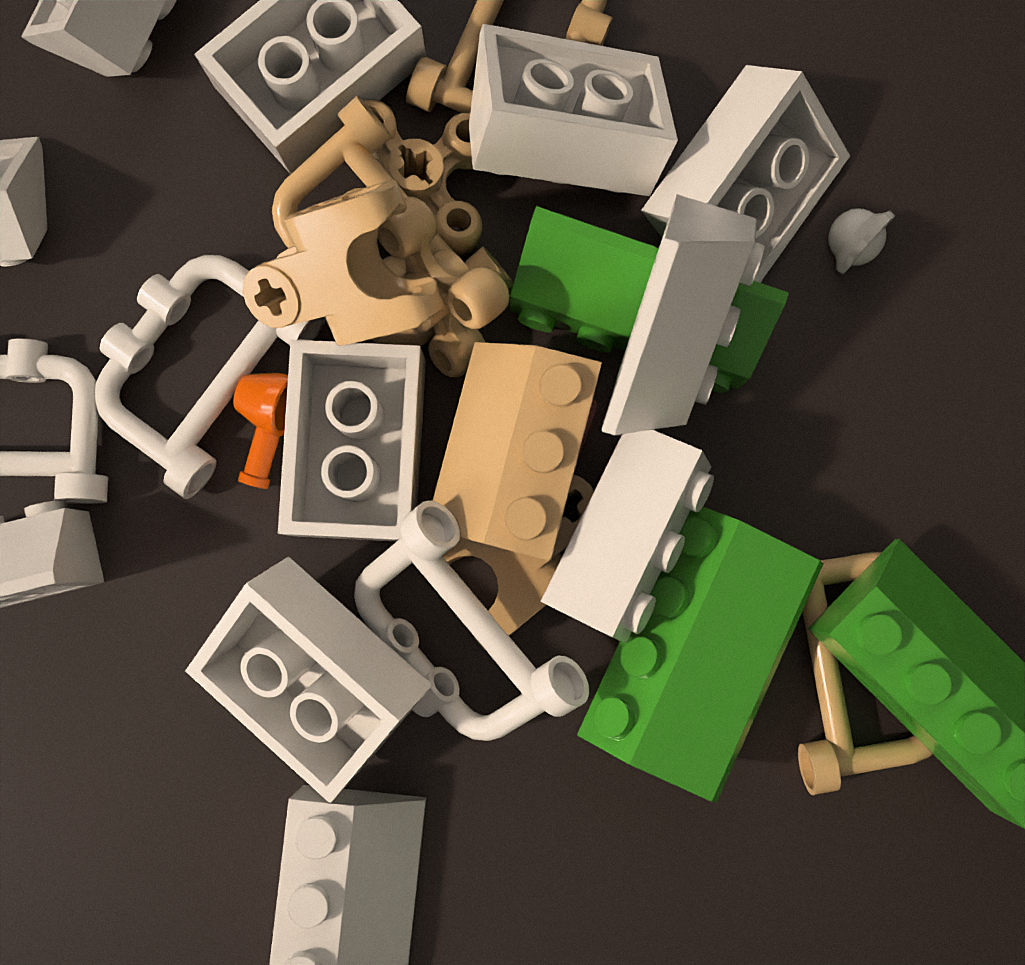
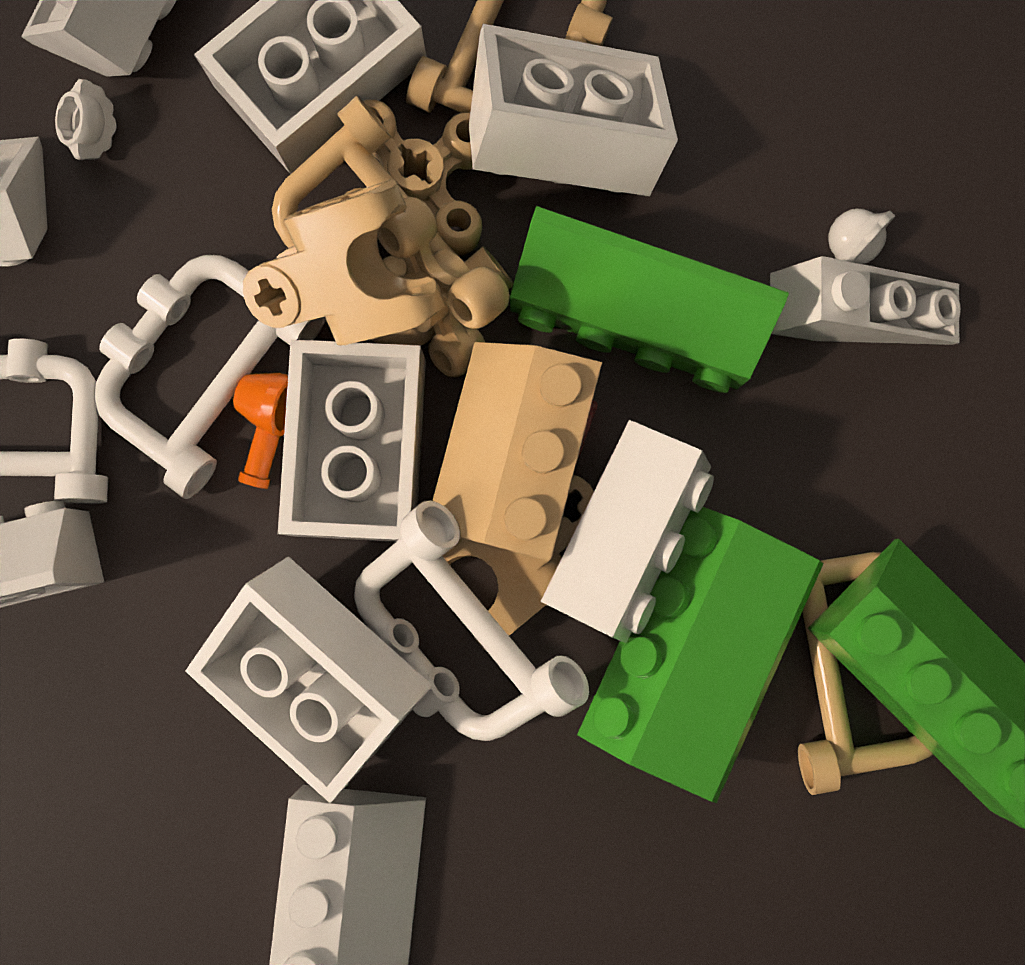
white slope [602,194,764,435] -> none
white slope [641,65,850,283] -> none
none -> white piece [55,79,117,160]
none -> white slope [770,256,961,345]

